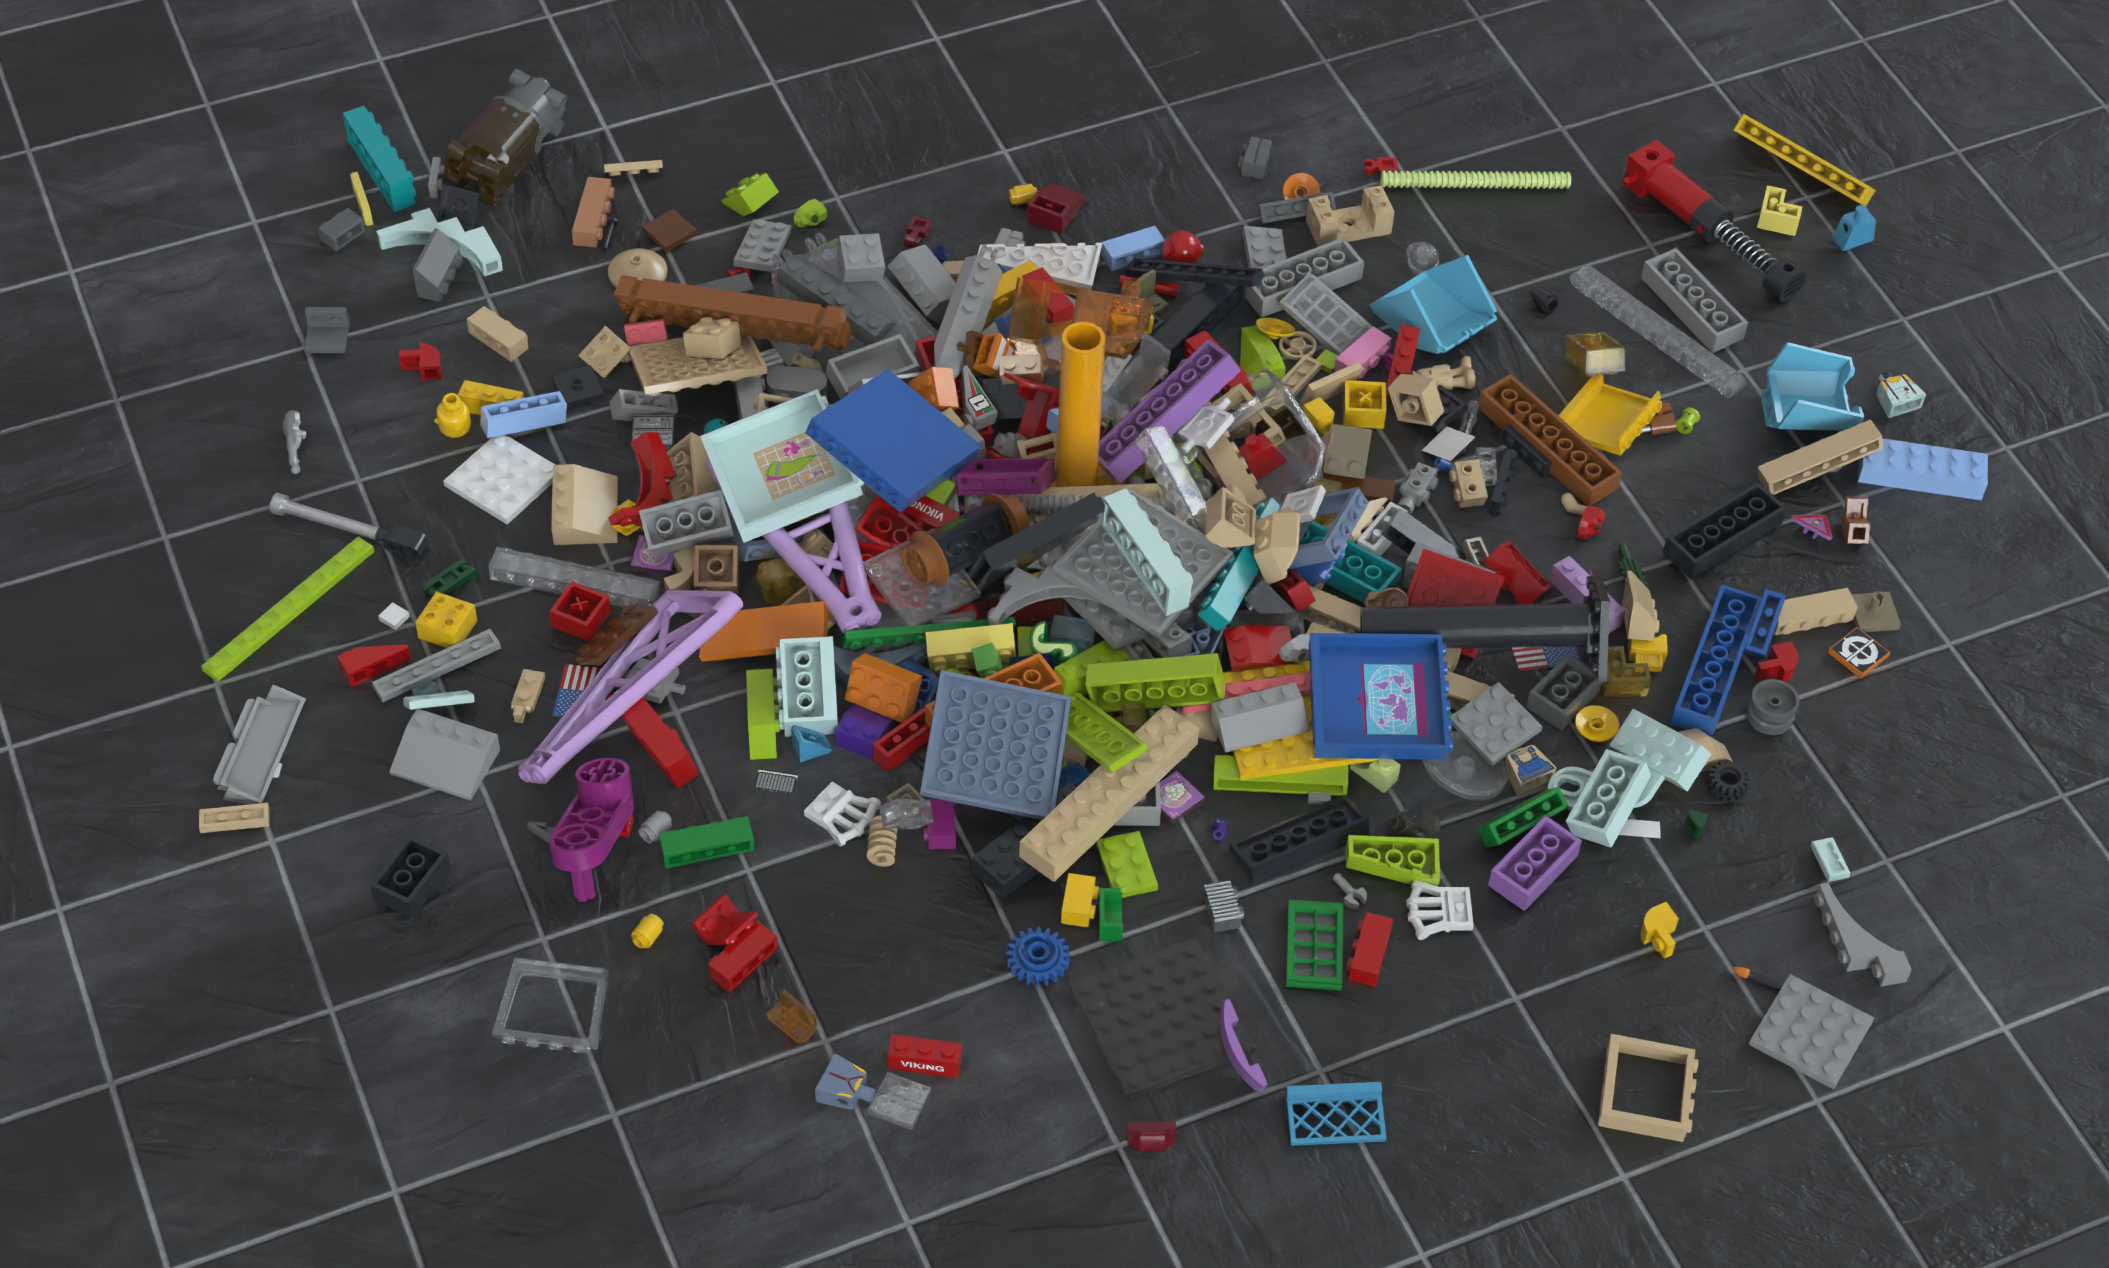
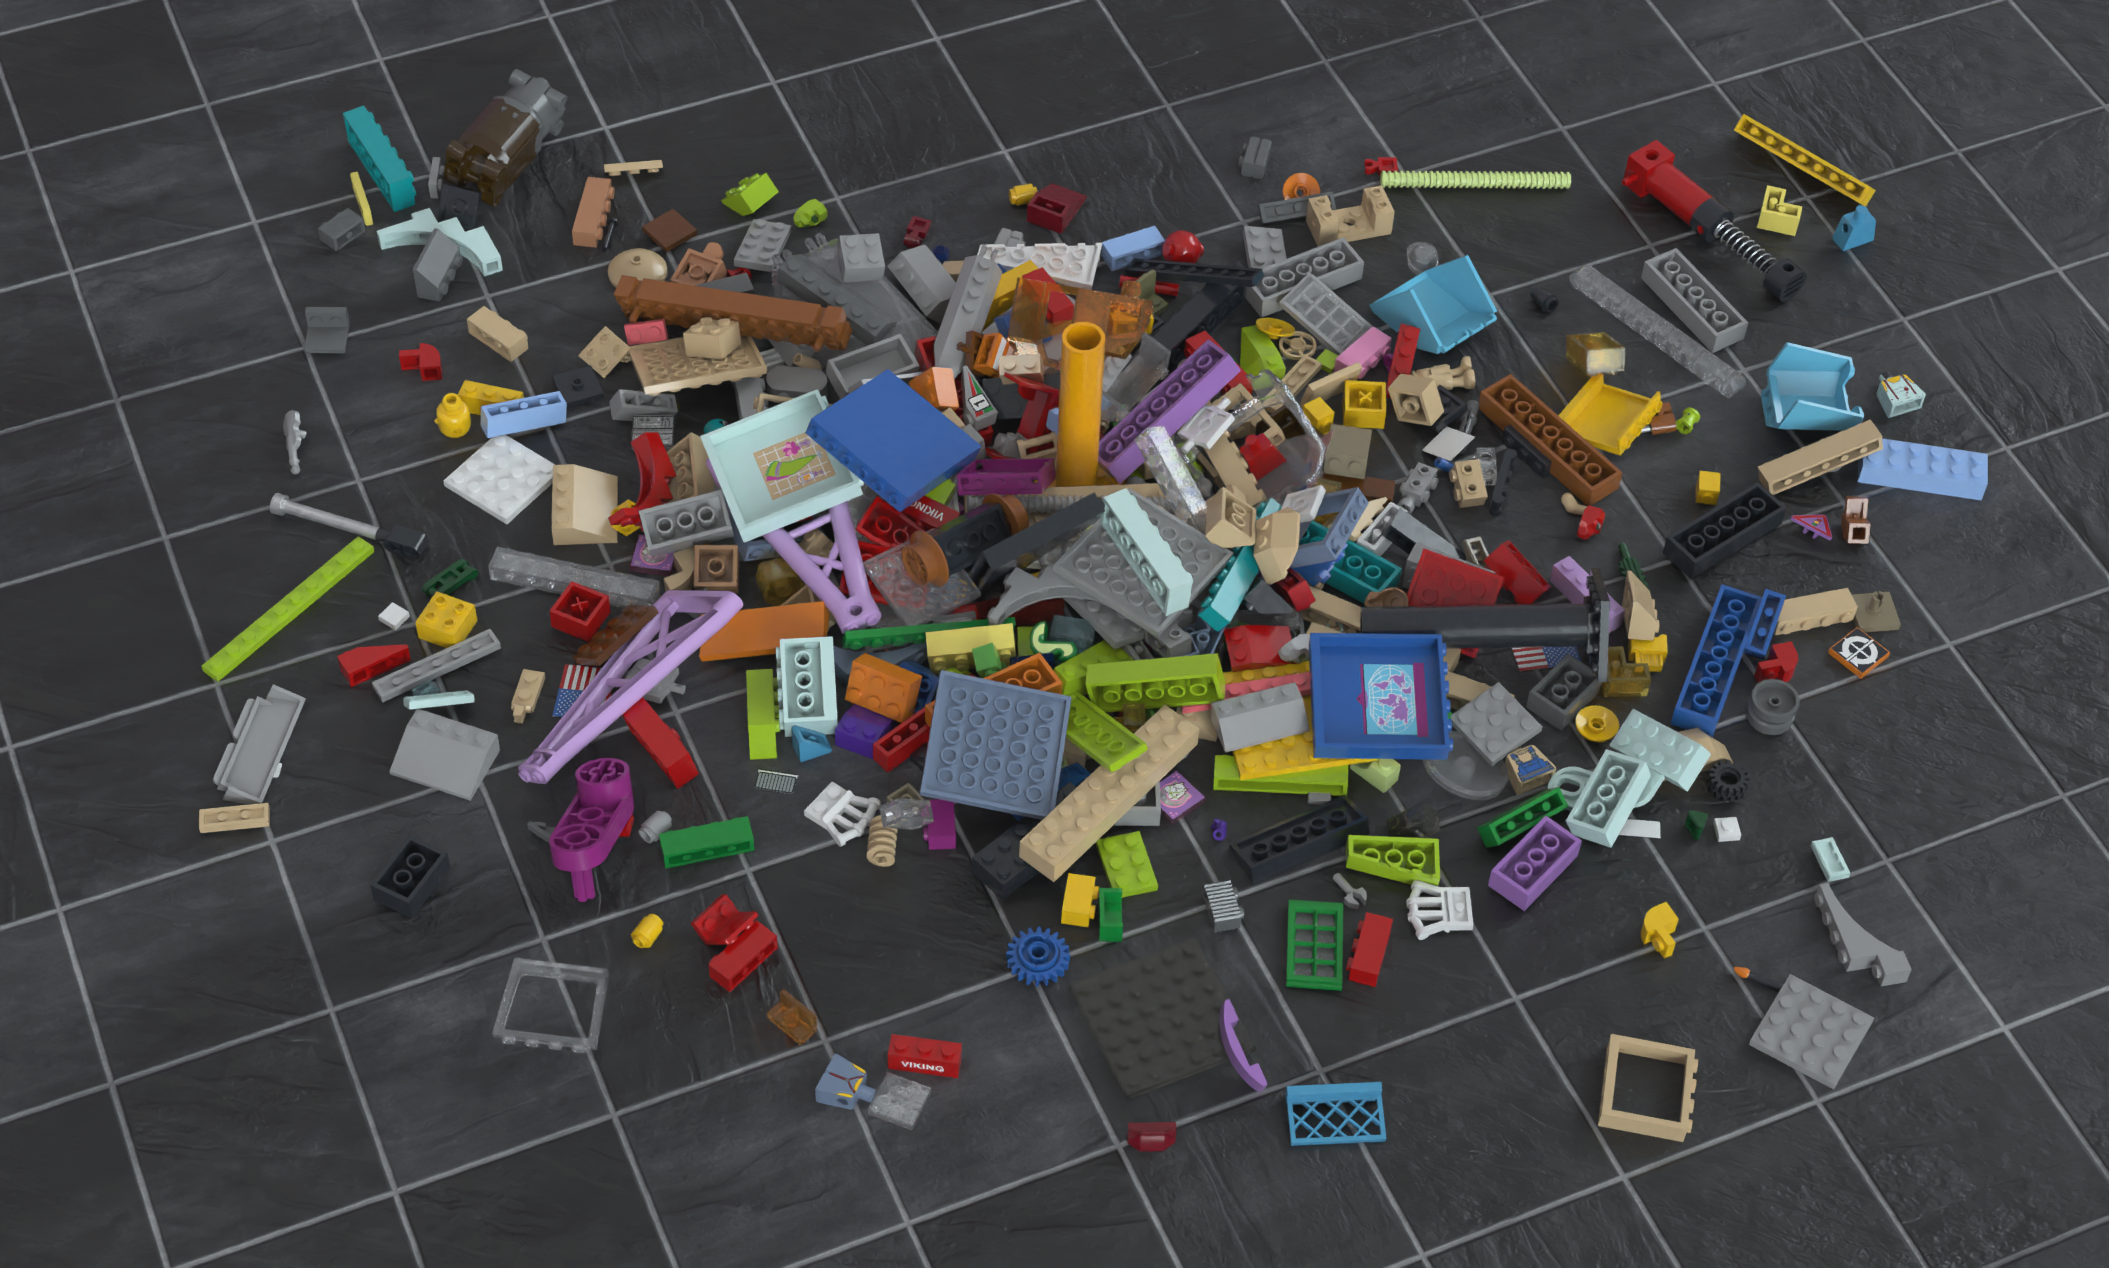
none -> nougat brick [670,242,728,286]
none -> yellow brick [1696,471,1720,505]
none -> white plate [1713,817,1741,842]

